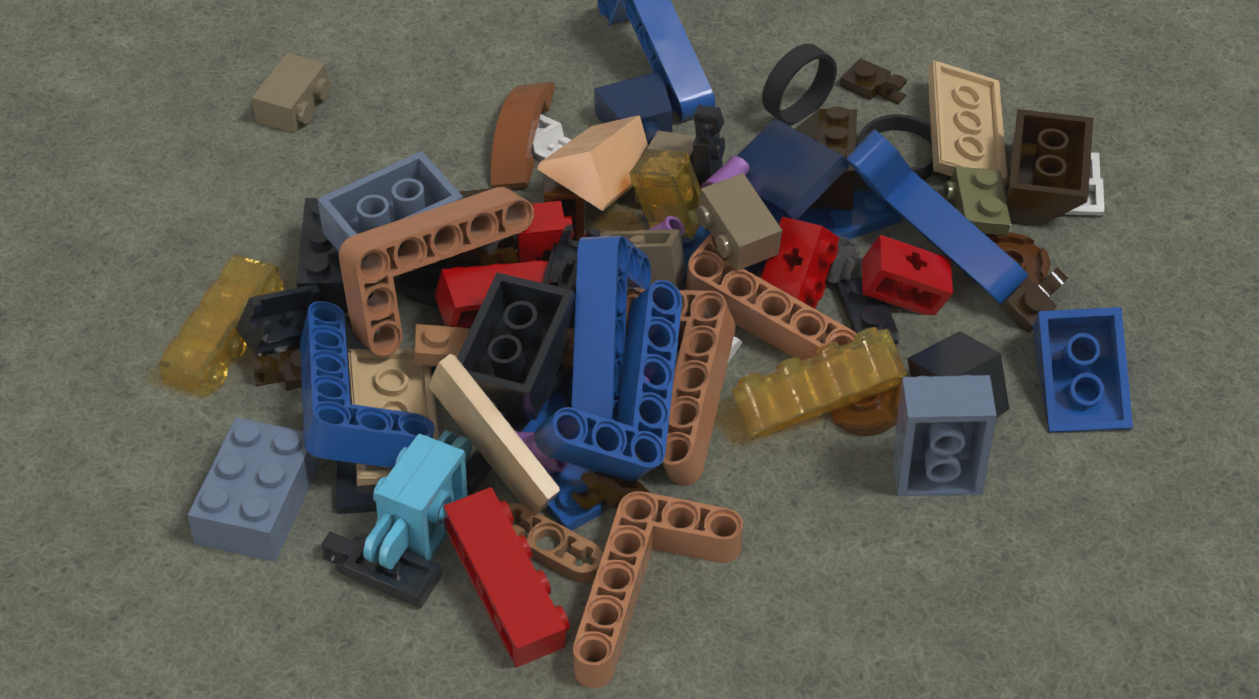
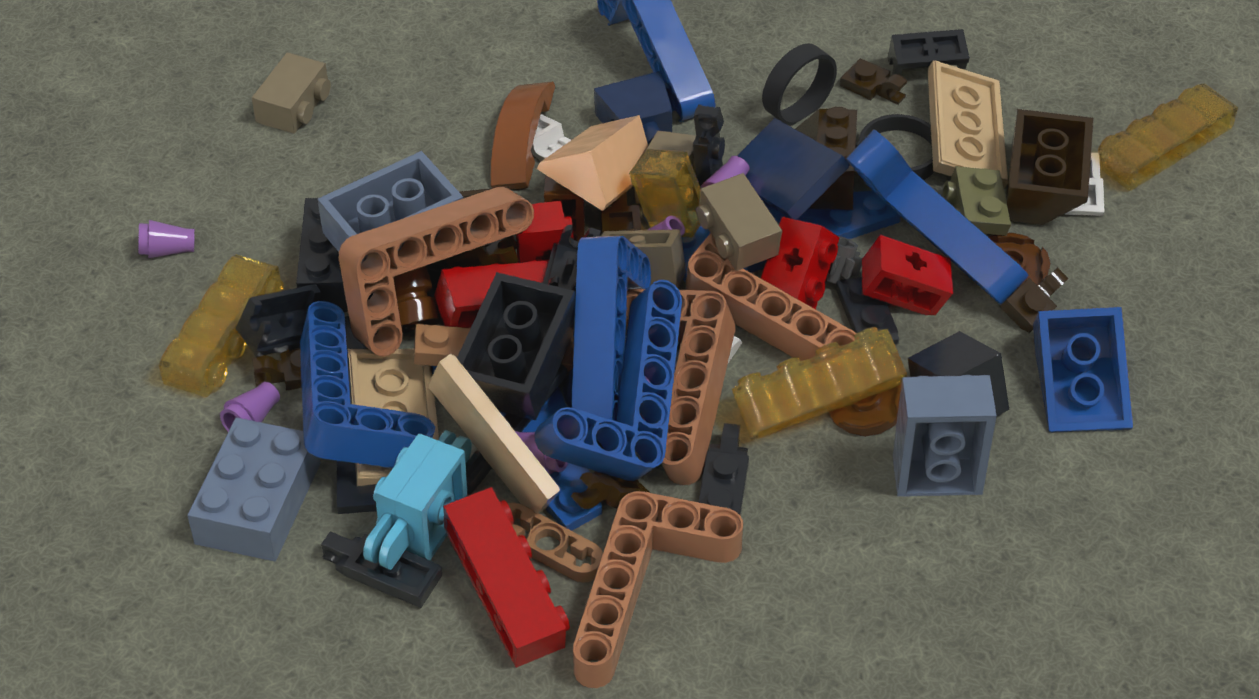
none -> medium lavender cone [138,220,194,259]
none -> medium lavender cone [220,382,280,432]
none -> reddish brown wheel [393,265,441,333]
none -> dark brown plate [601,192,641,234]
none -> black hinge [699,423,749,516]
none -> black hinge [887,29,970,76]
none -> clear yellow brick [1098,83,1238,191]

